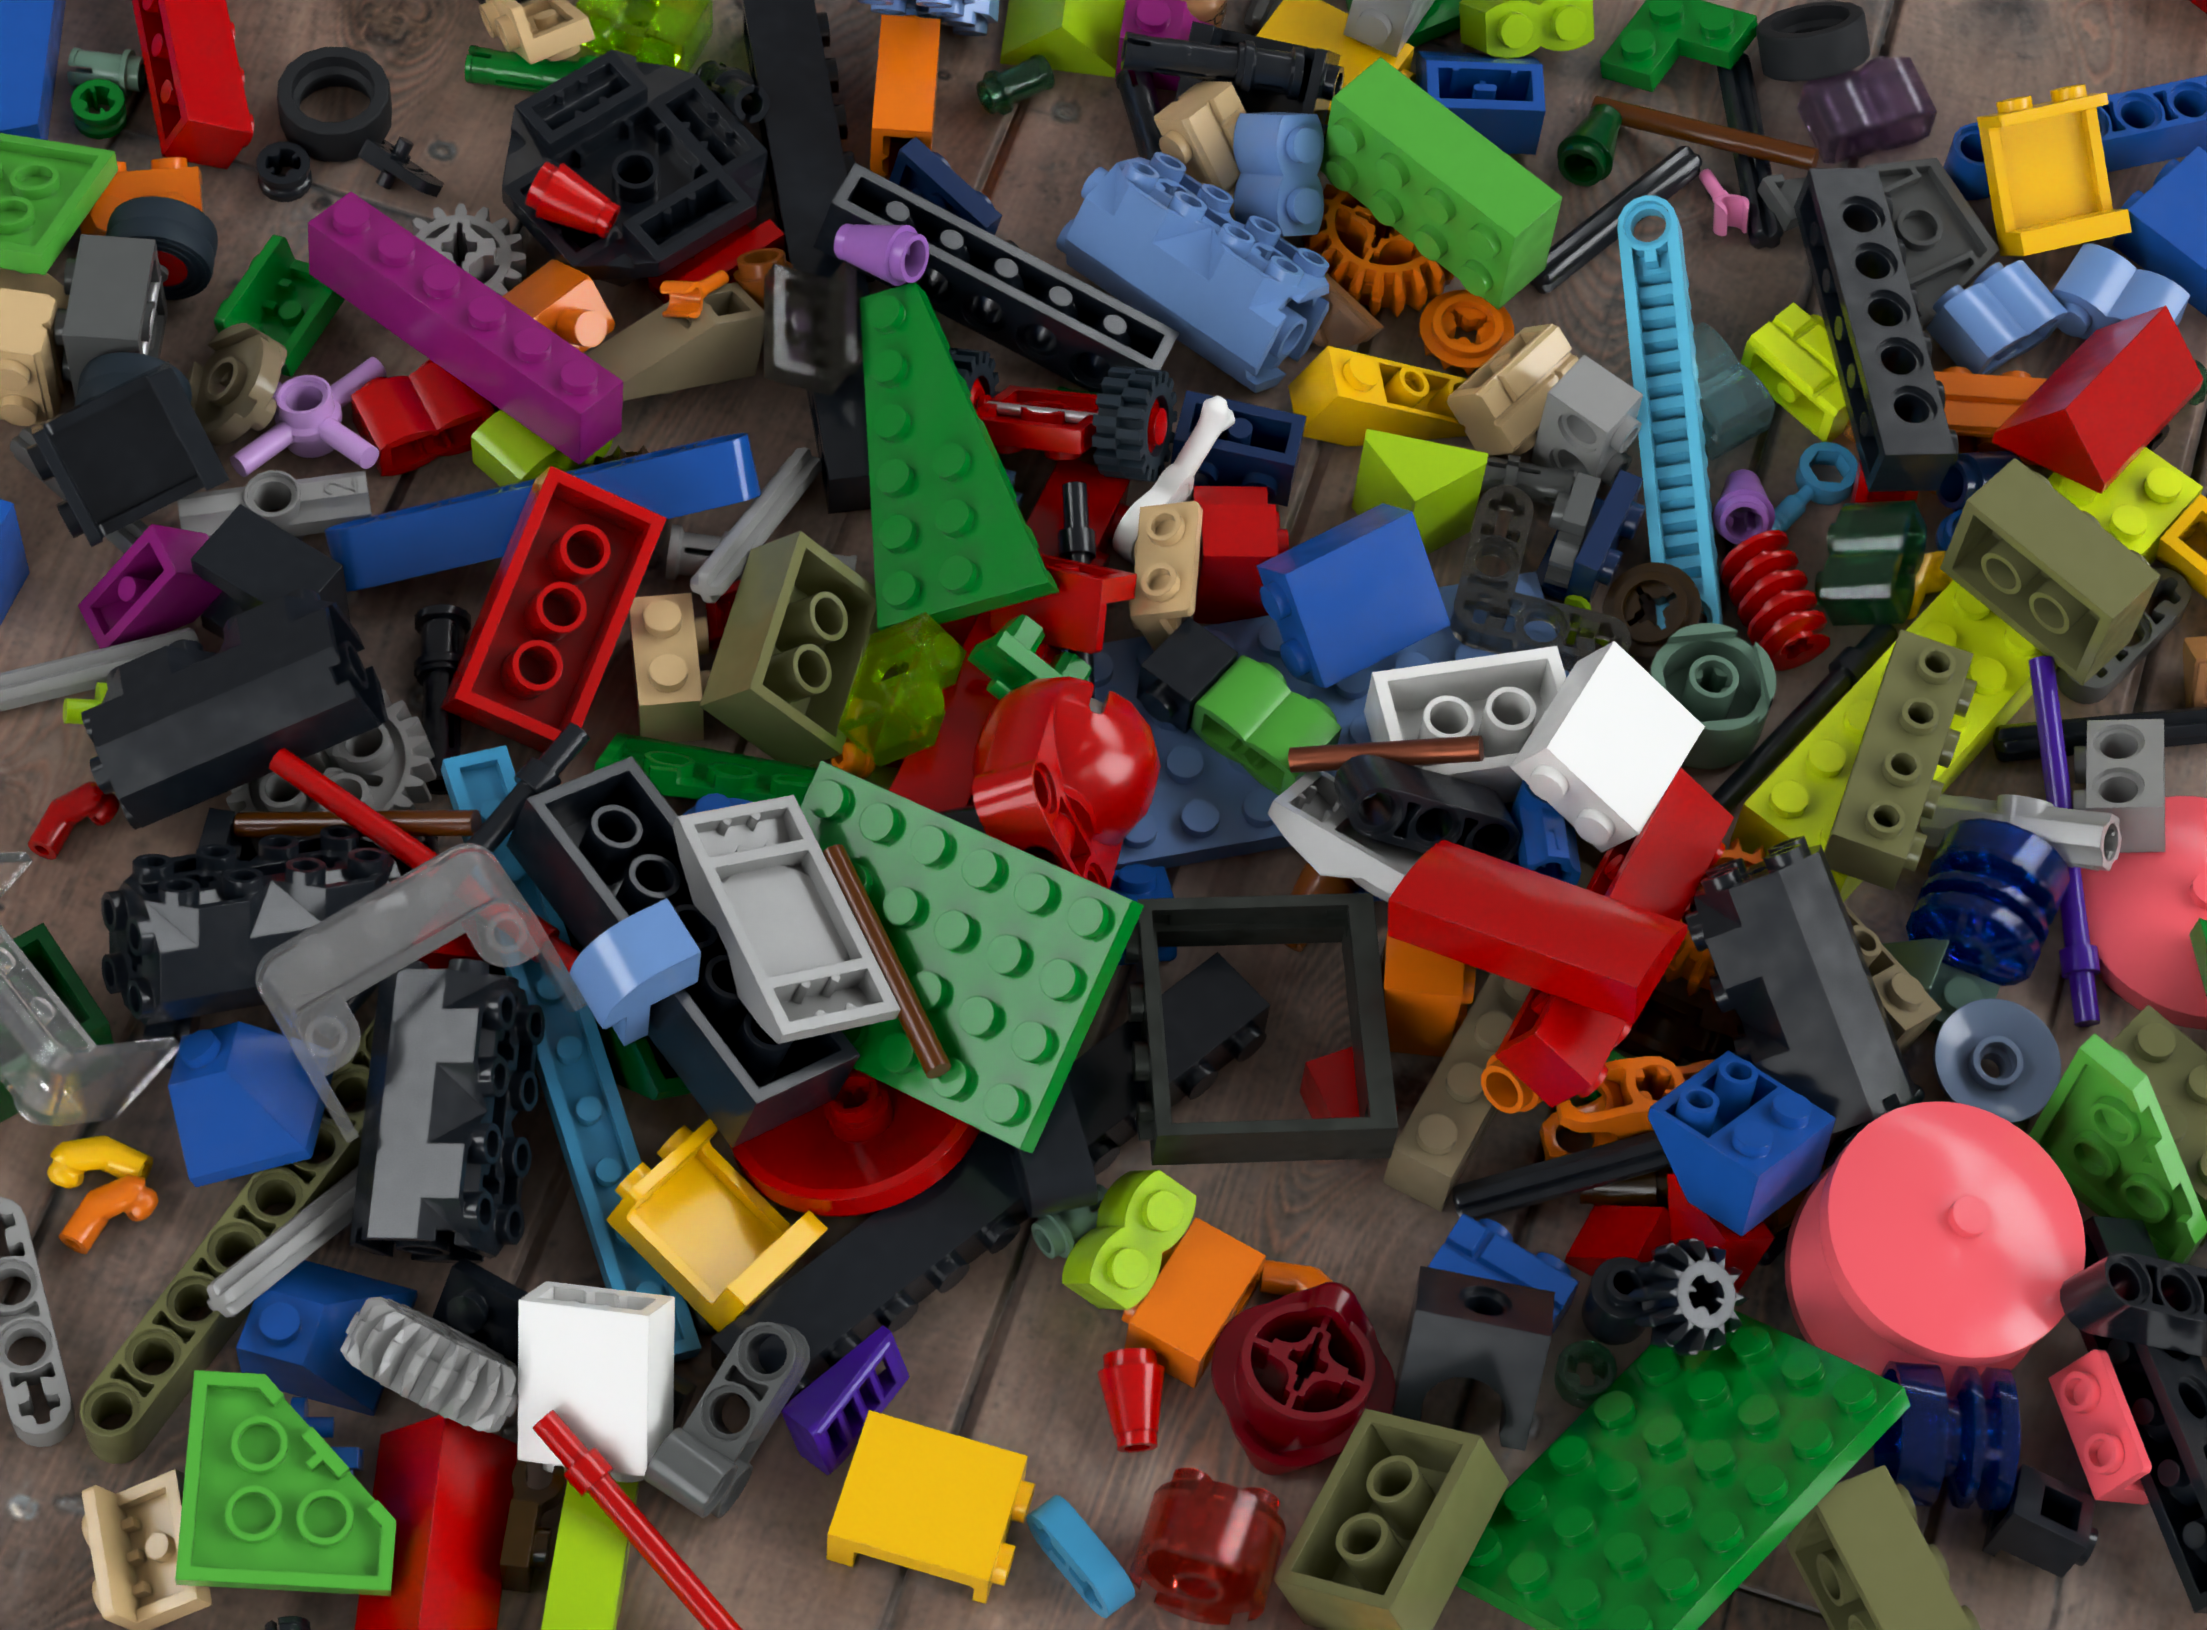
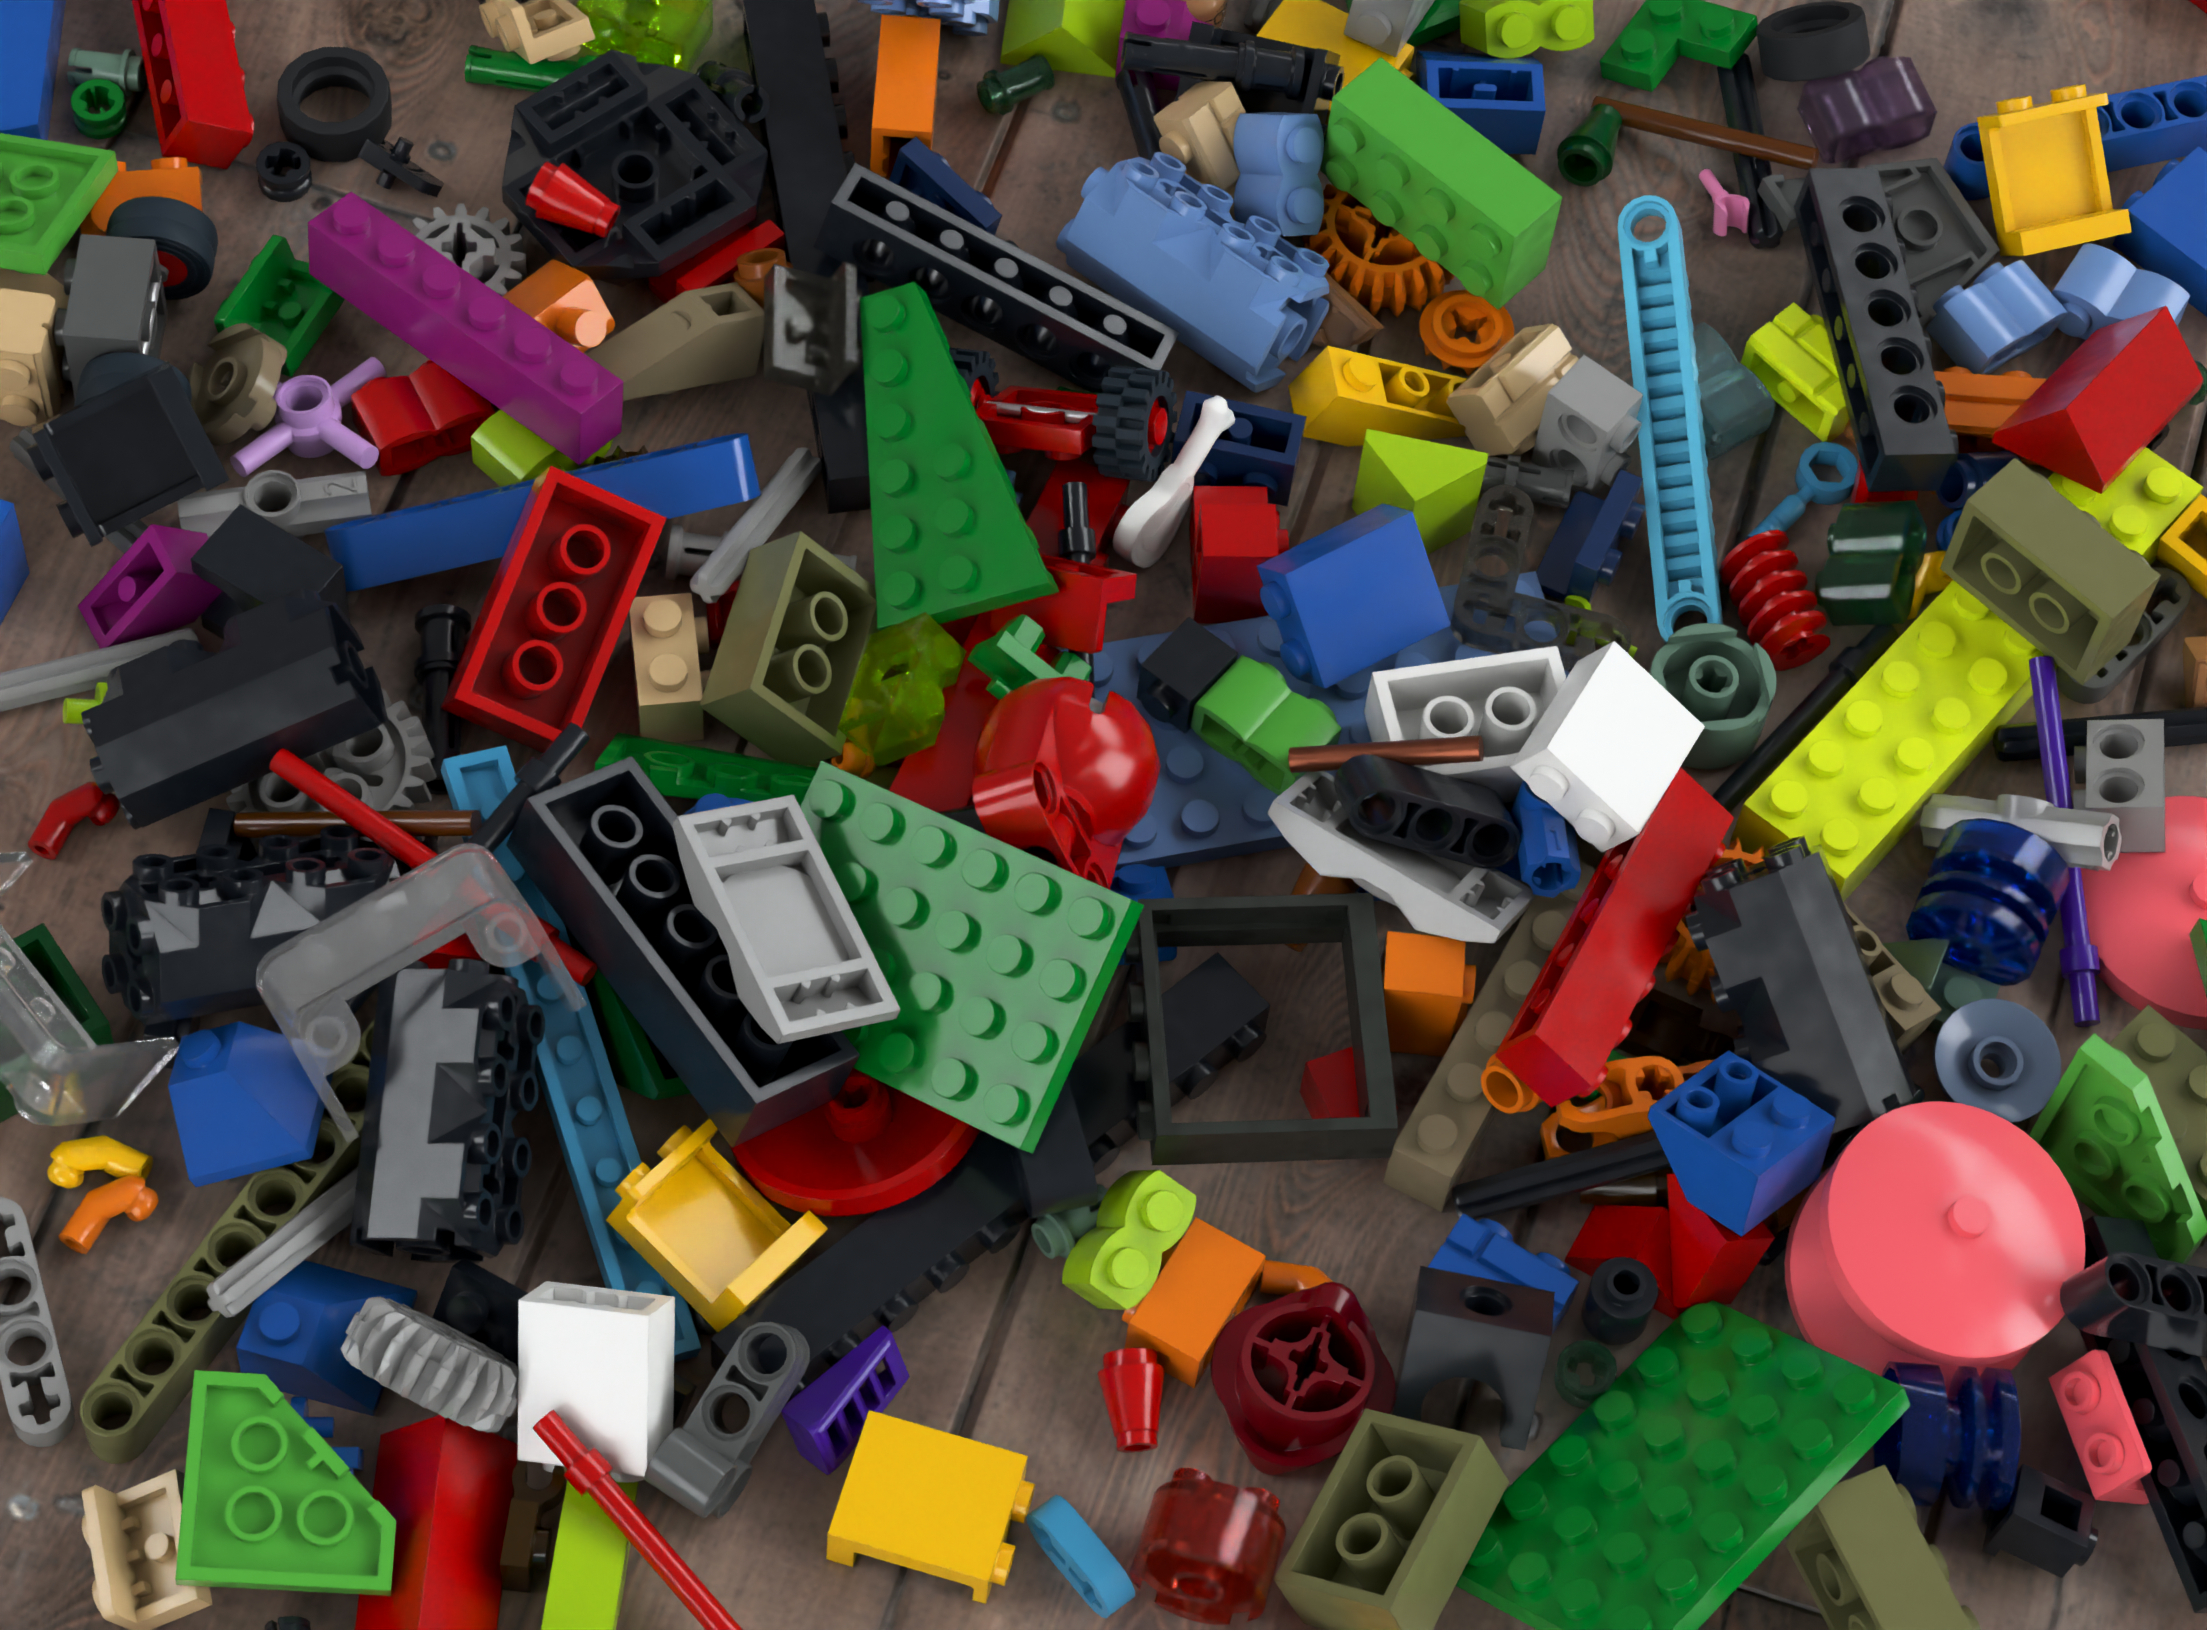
medium blue brick [569,898,701,1046] -> none
orange hand [660,270,729,319] -> none
reddish brown bar [823,844,951,1079] -> none
medium lavender cone [834,223,929,286] -> none
tan bracket [1129,501,1203,651] -> none
red slope [1388,840,1688,1024] -> none
black axle [1529,145,1703,294] -> none
dark grey plate [1544,472,1601,589] -> none
dark brown gear [1603,562,1704,660] -> none
black gear [1627,1238,1749,1356] -> none
medium lavender cone [1713,469,1775,545] -> none
olive brick [1824,629,1977,891] -> none

